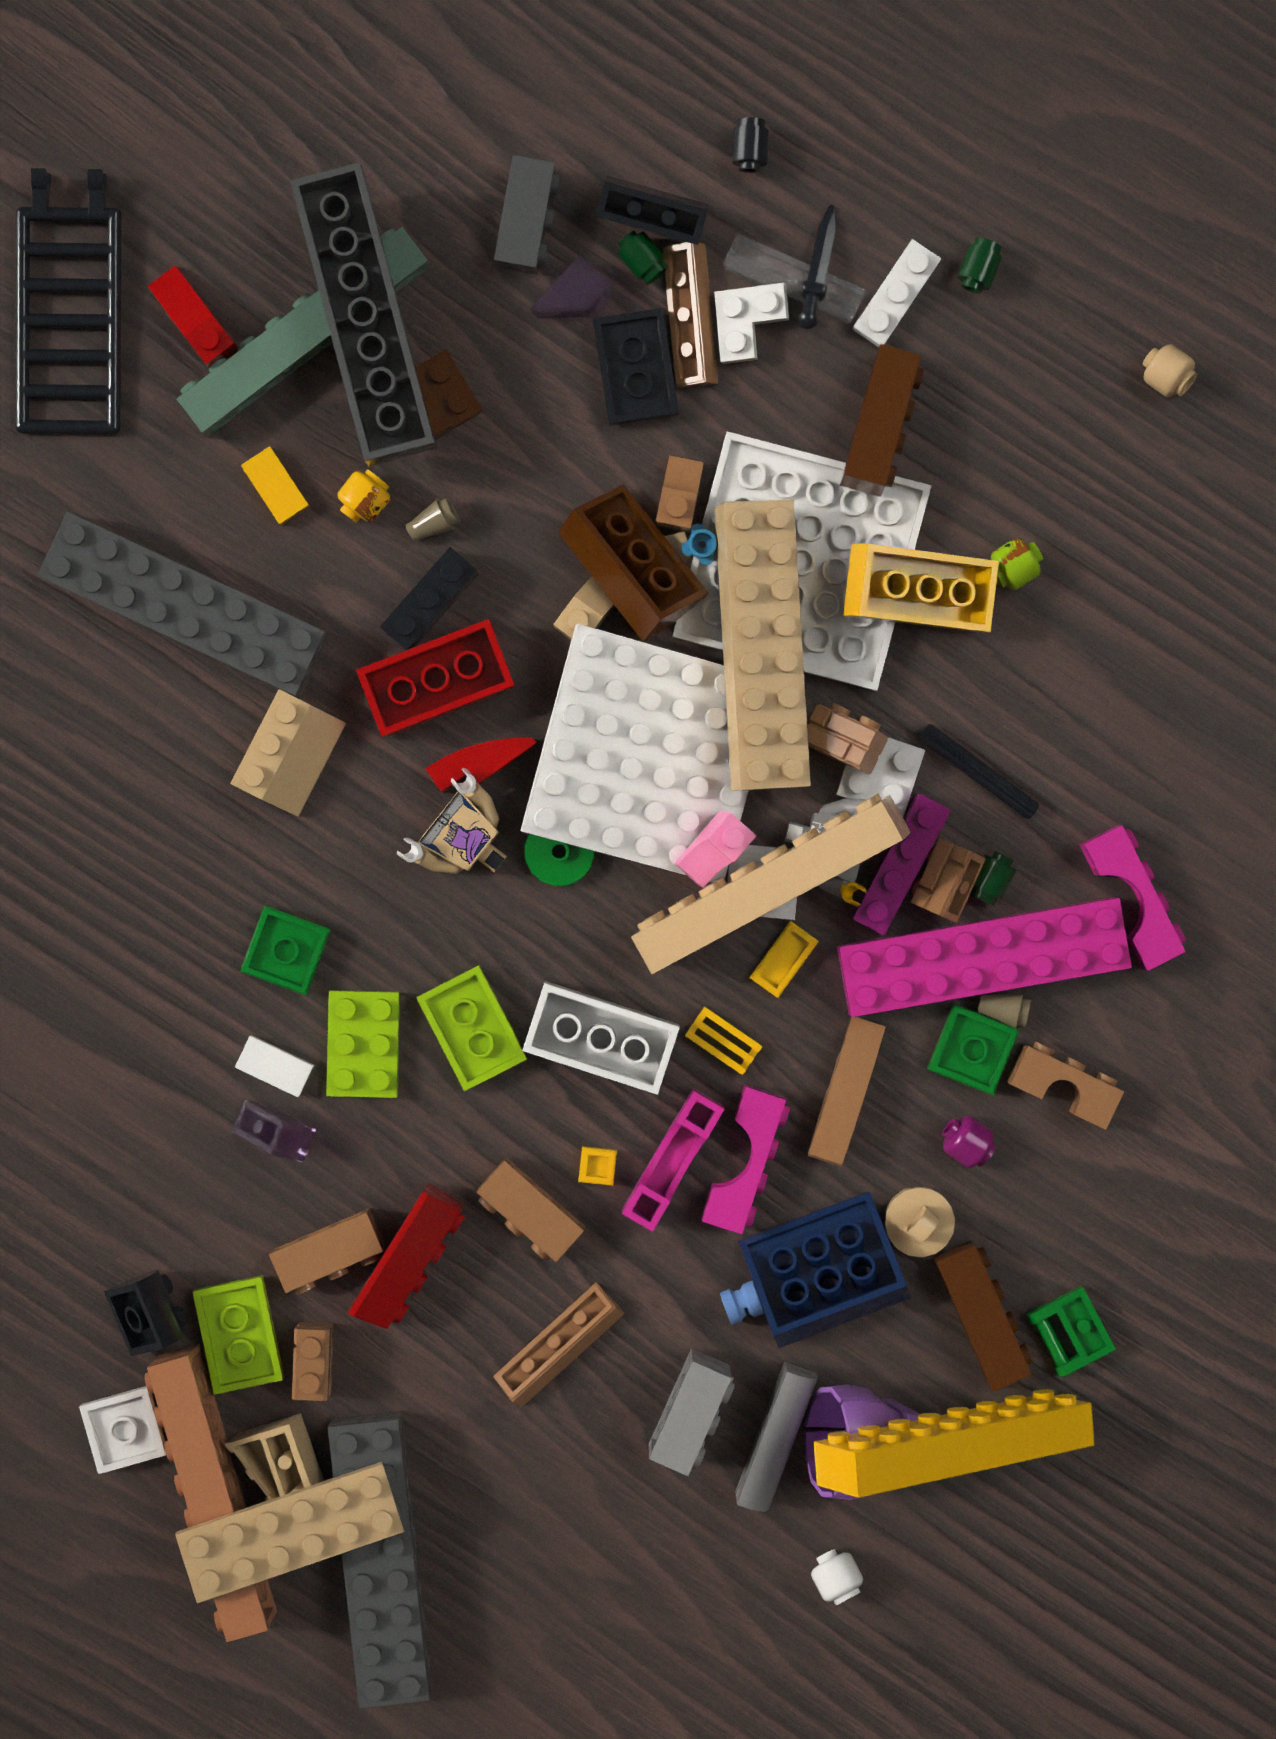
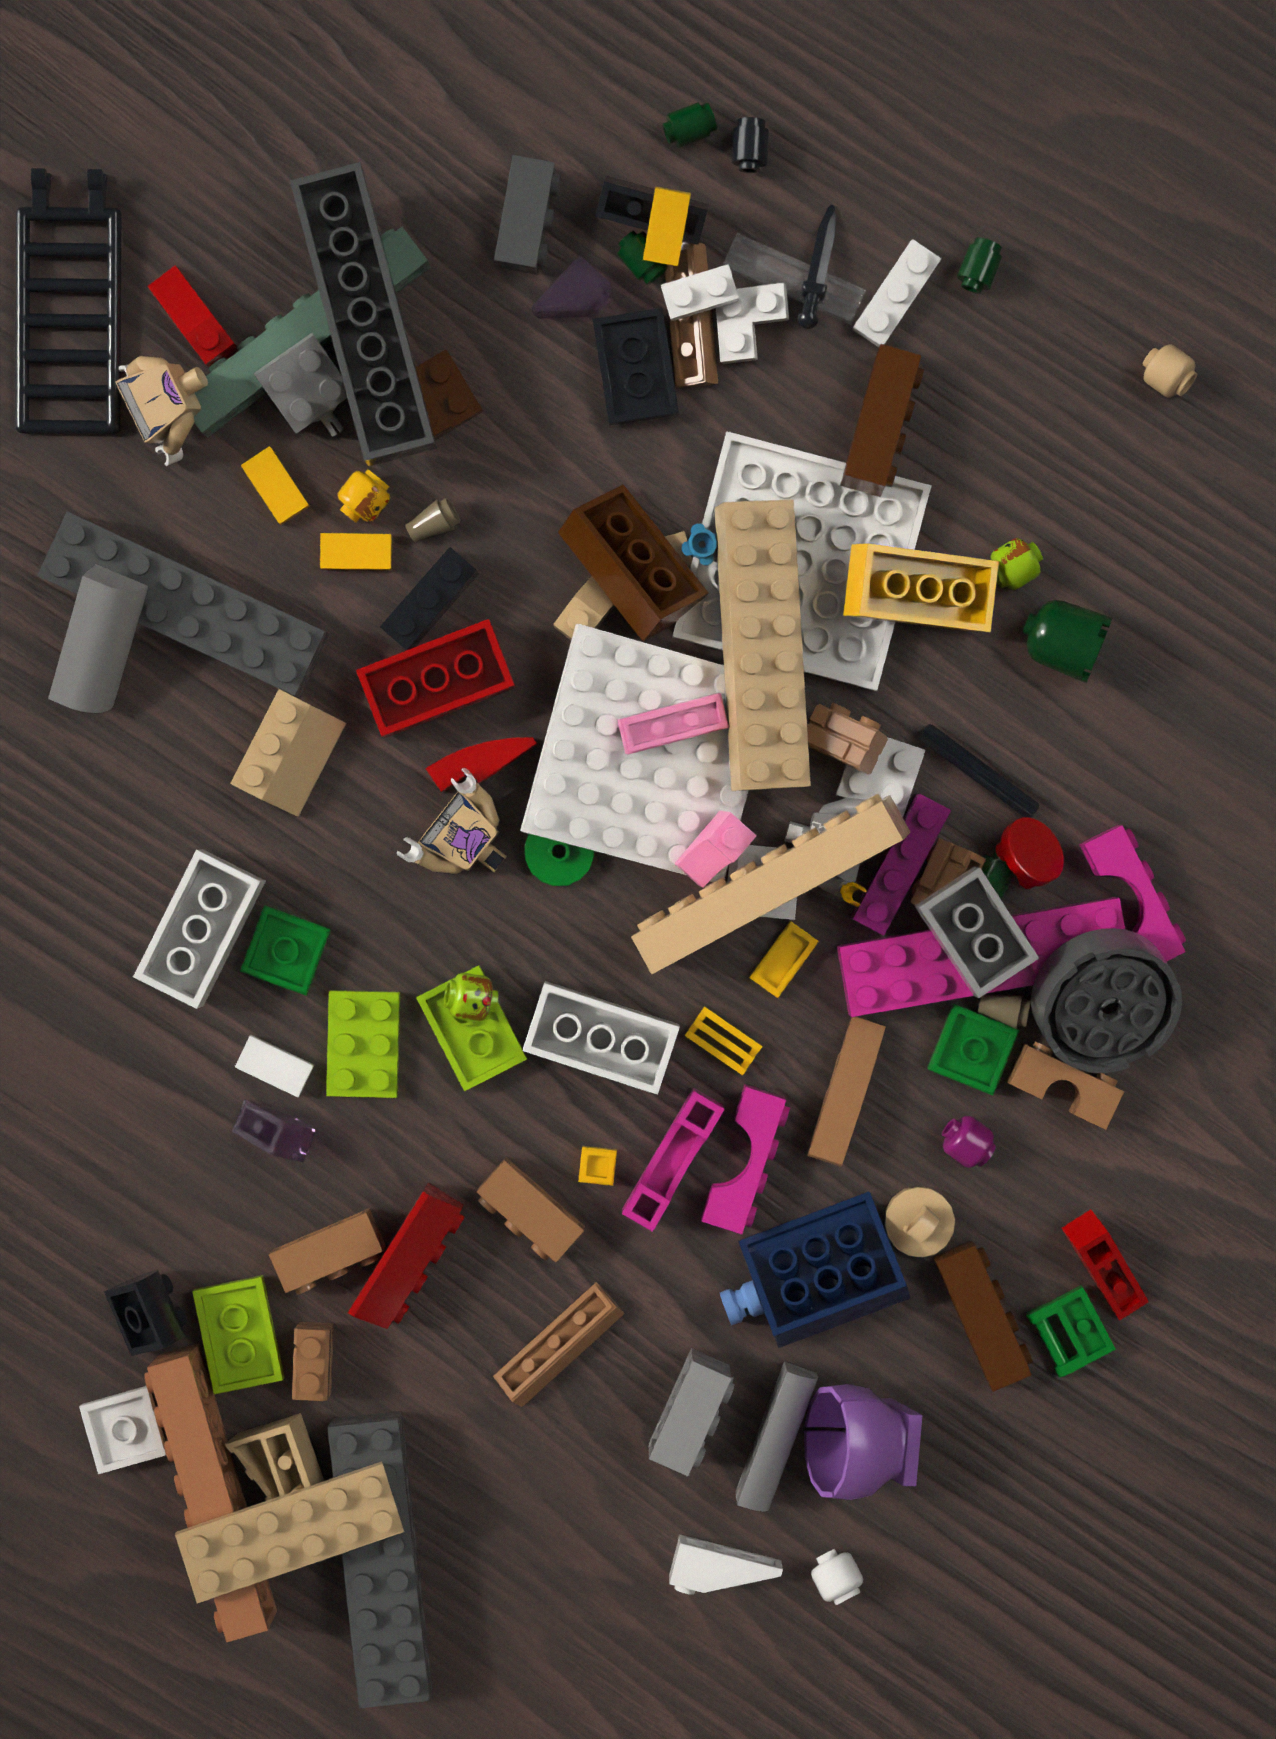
medium nougat arch [656,456,704,533] -> none
yellow brick [814,1389,1095,1498] -> none
none -> light grey brick [48,564,149,713]
none -> tan torso [116,356,208,466]
none -> white brick [133,849,266,1009]
none -> light grey plate [254,333,347,436]
none -> yellow tile [320,533,392,570]
none -> lime head [444,973,498,1022]
none -> bright pink tile [617,693,729,754]
none -> yellow tile [643,187,691,266]
none -> white plate [661,264,739,321]
none -> dark green brick [662,102,717,148]
none -> white slope [669,1535,783,1595]
none -> light grey brick [915,866,1039,998]
none -> red tile [996,817,1064,889]
none -> dark green cylinder [1022,600,1113,684]
none -> dark grey brick [1031,928,1182,1073]
none -> red slope [1062,1209,1149,1321]

